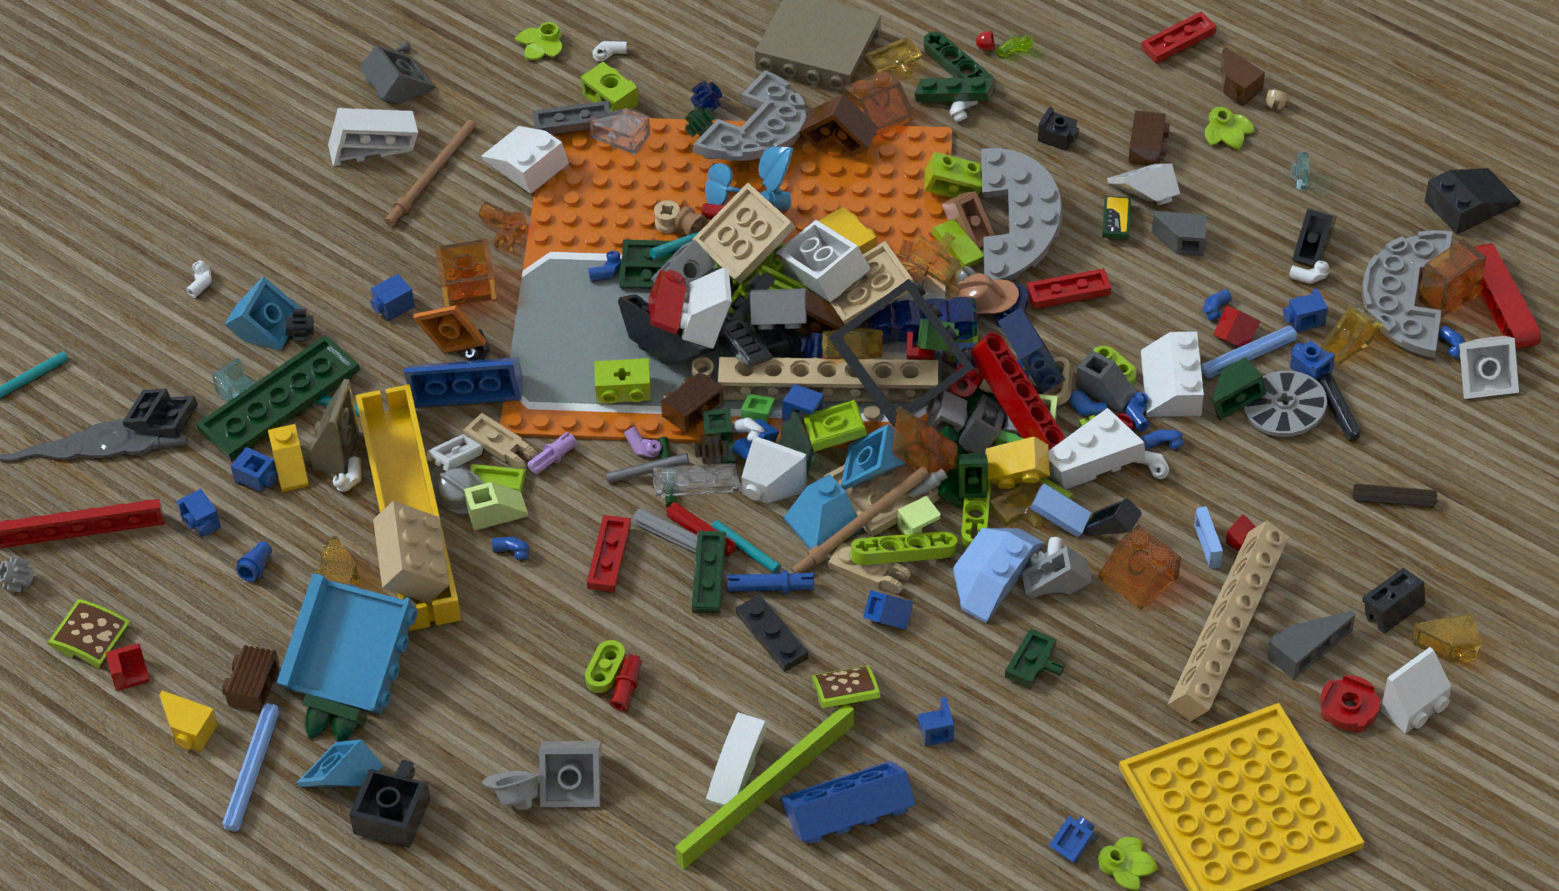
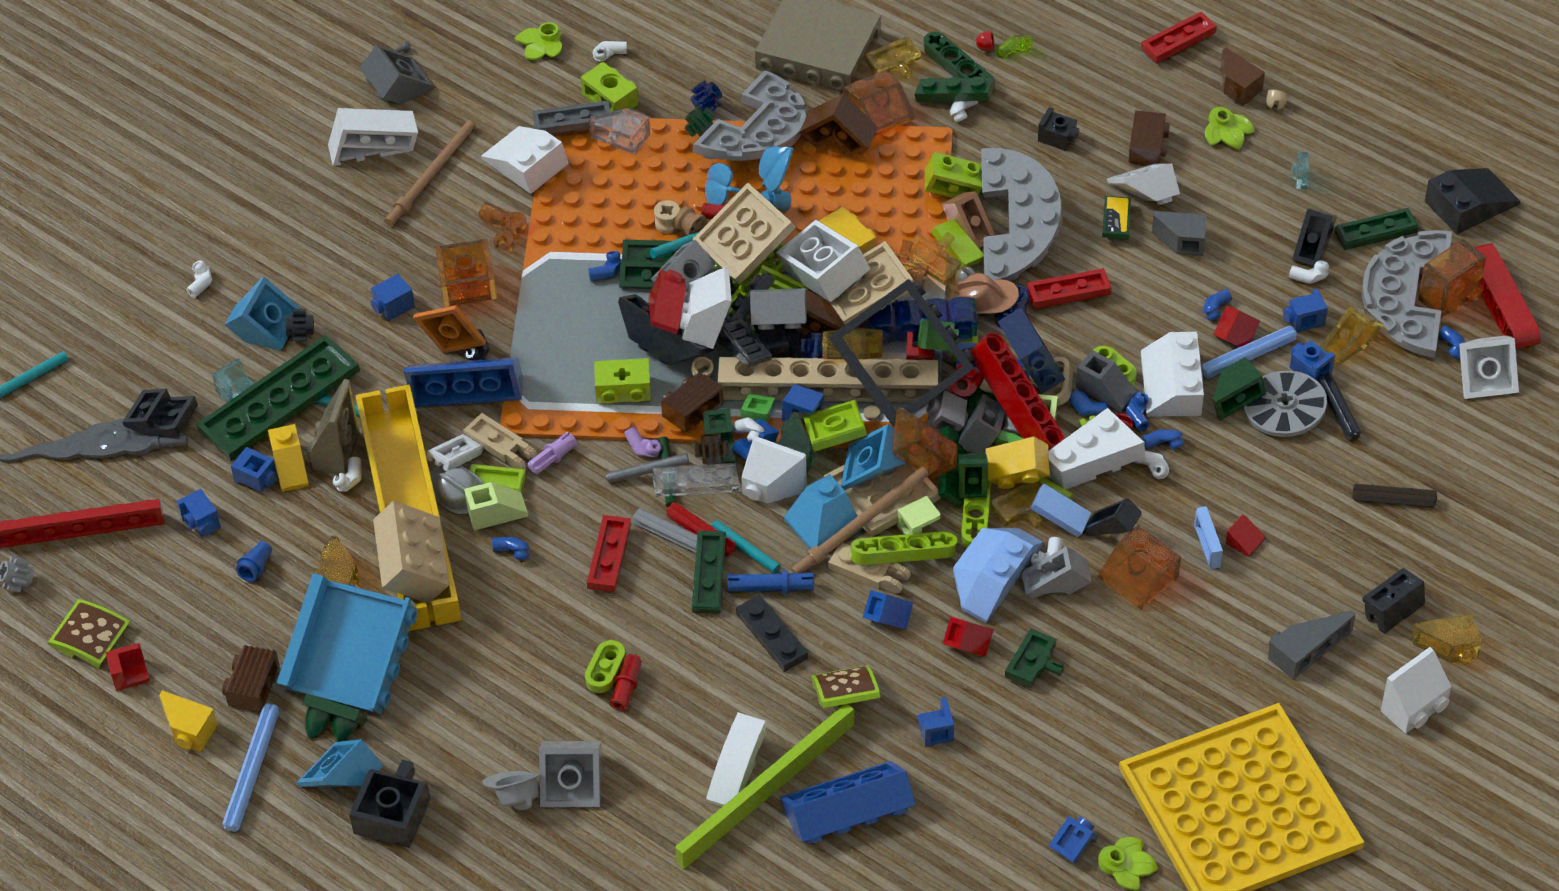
light grey piece [908,468,948,498] -> none
tan brick [1167,520,1289,721] -> none
red plate [1320,675,1380,733] -> none
none -> red panel [942,616,994,656]
none -> dark green tile [1334,208,1419,250]

